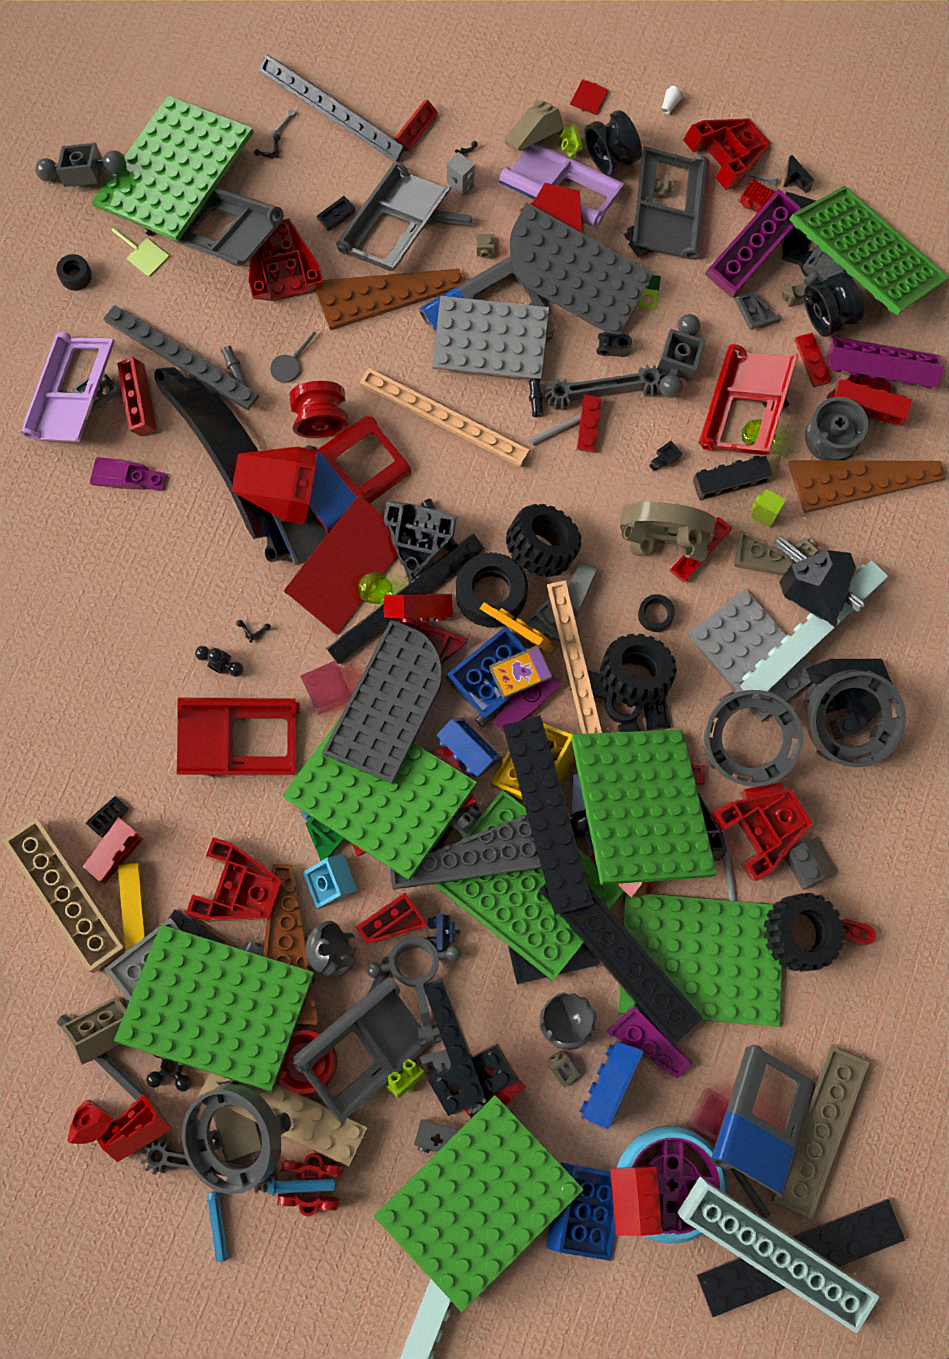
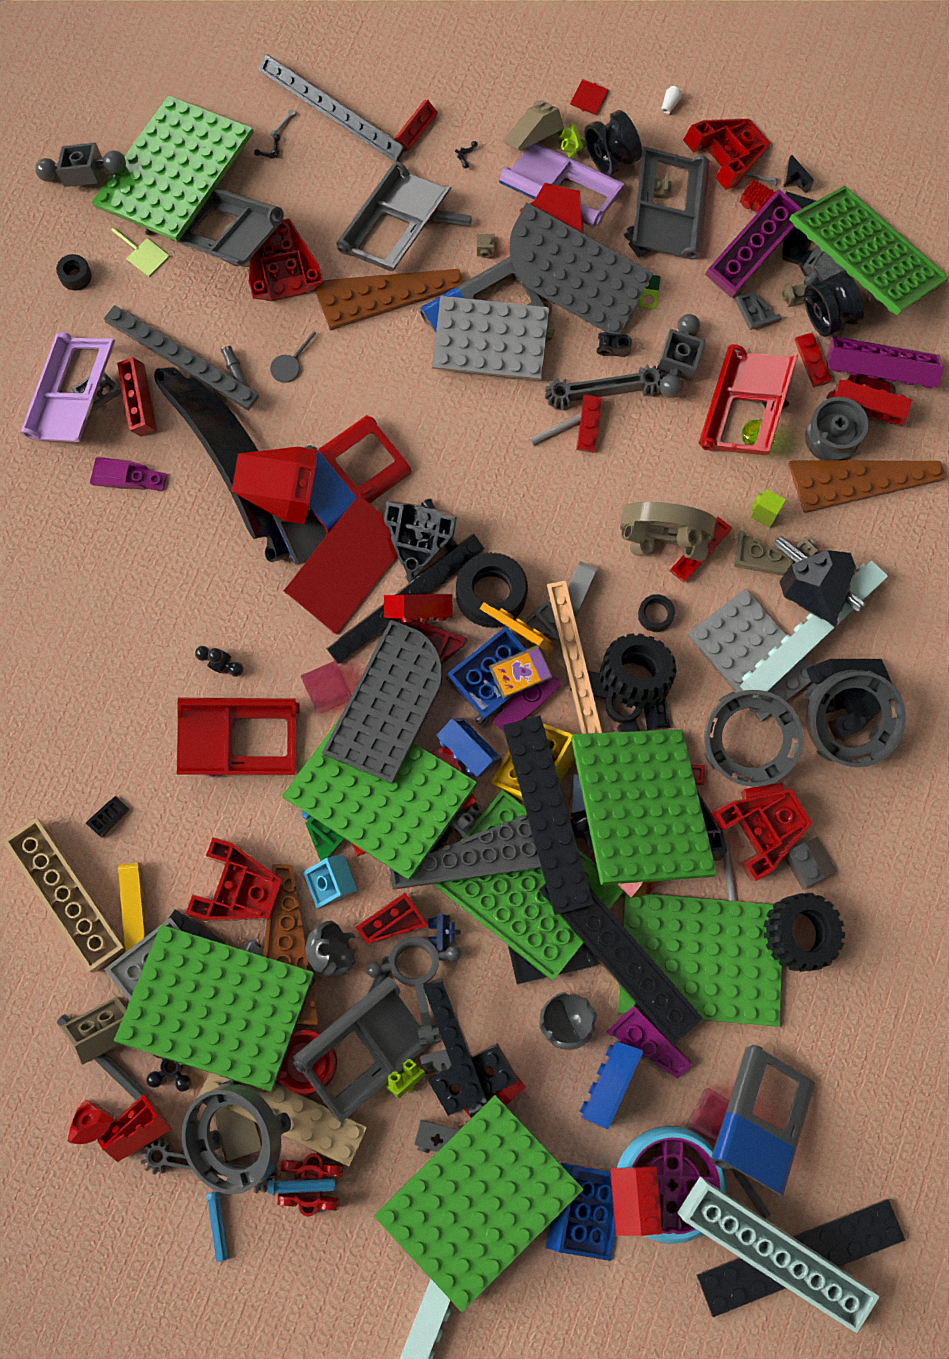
wedge [83,818,144,884] -> none
black piece [236,620,271,643] -> none
red piece [289,380,348,439] -> none
black plate [317,196,356,231] -> none
clear neon green hair [358,572,393,604] -> none
light nougat plate [359,368,529,467] -> none
light grey brick [447,152,475,196] -> none
black tyre [506,504,582,577] -> none
black pin [529,379,544,418] -> none
dark tan bracket [546,1051,580,1087] -> none
black plate [649,441,683,471] -> none
black brick [693,455,773,501] -> none
dark tan plate [772,1046,869,1219] -> none
red plate [840,919,876,945] -> none

